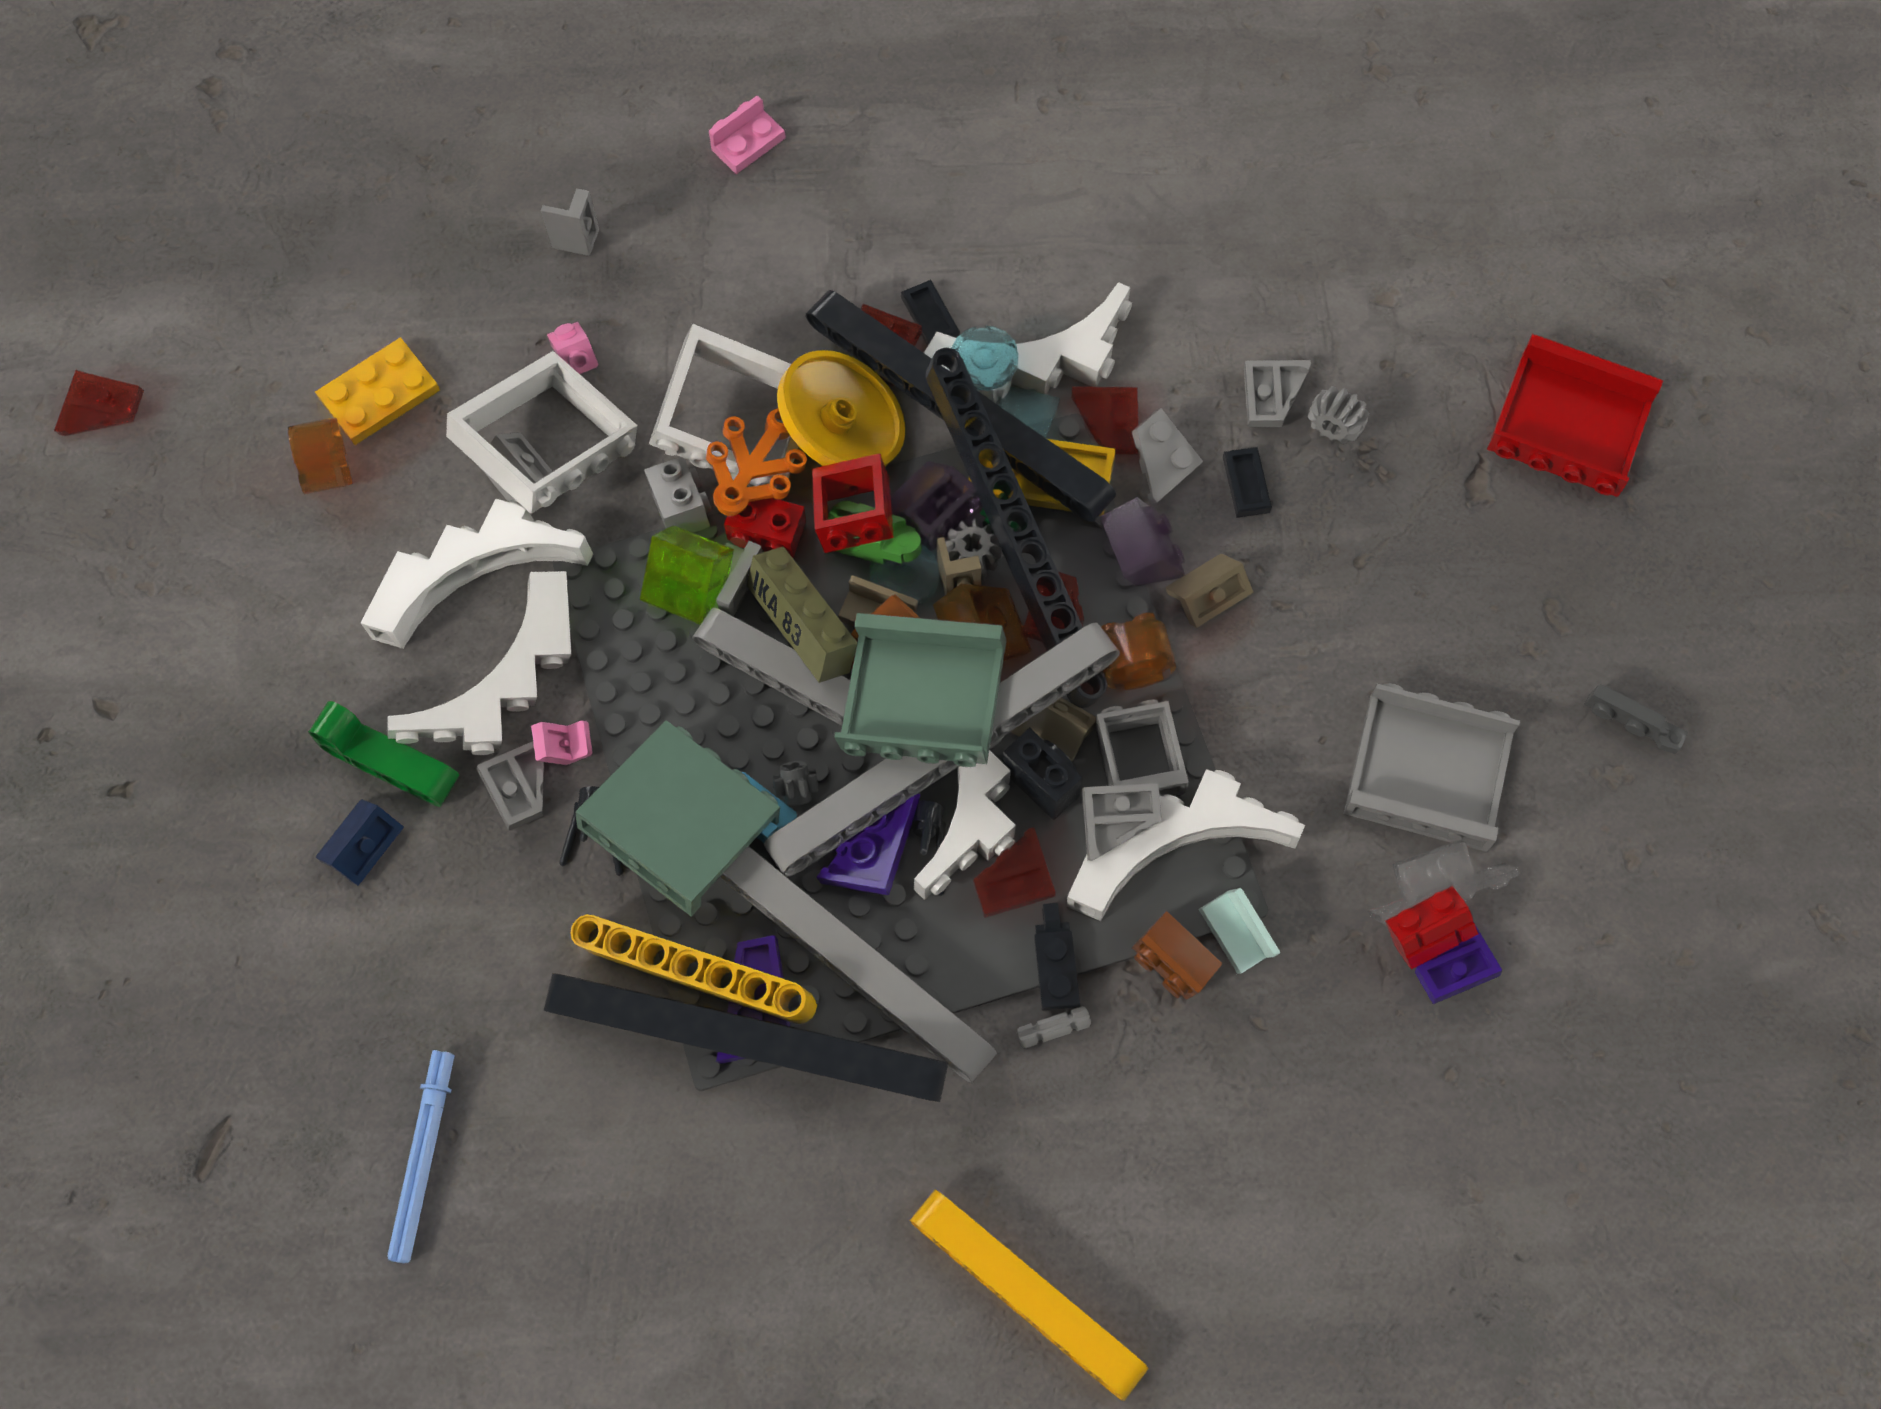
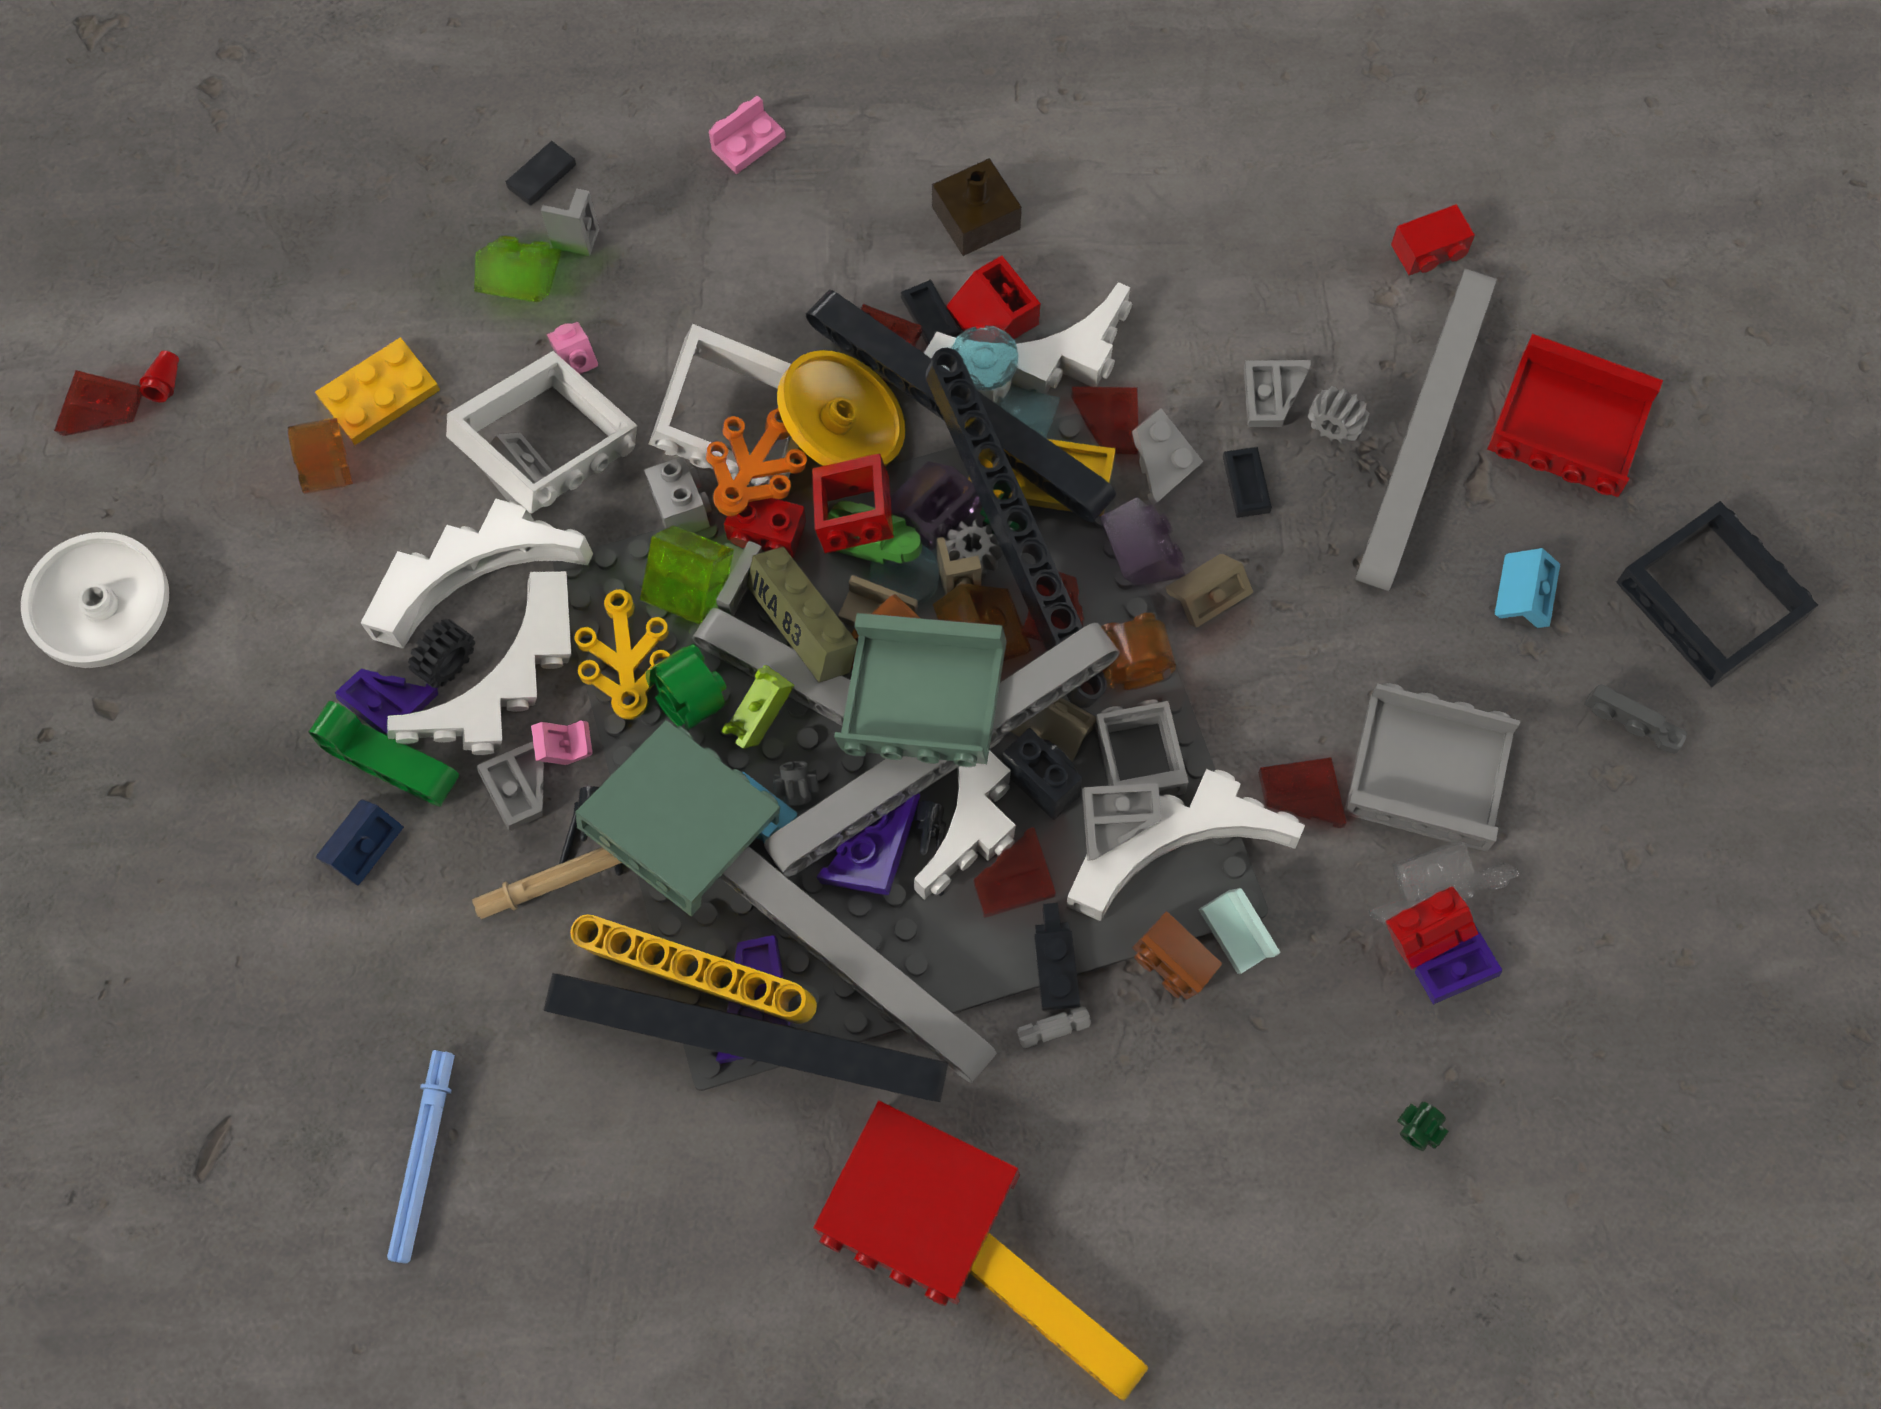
none -> white dish [21,532,169,668]
none -> red cone [139,351,179,403]
none -> dark purple wing [335,669,439,736]
none -> black tyre [408,619,475,688]
none -> tan axle [472,847,622,919]
none -> clear neon green slope [474,236,561,303]
none -> black tile [505,140,576,206]
none -> yellow plant [574,589,670,719]
none -> green brick [645,644,727,731]
none -> lime hinge [722,665,795,749]
none -> red panel [813,1100,1020,1307]
none -> dark brown brick [932,158,1022,256]
none -> red slope [946,255,1041,344]
none -> clear red wing [1258,757,1346,828]
none -> light grey beam [1355,268,1497,592]
none -> red brick [1391,204,1475,276]
none -> dark green gear [1397,1102,1449,1151]
none -> medium azure panel [1495,548,1560,628]
none -> black window [1616,501,1818,688]

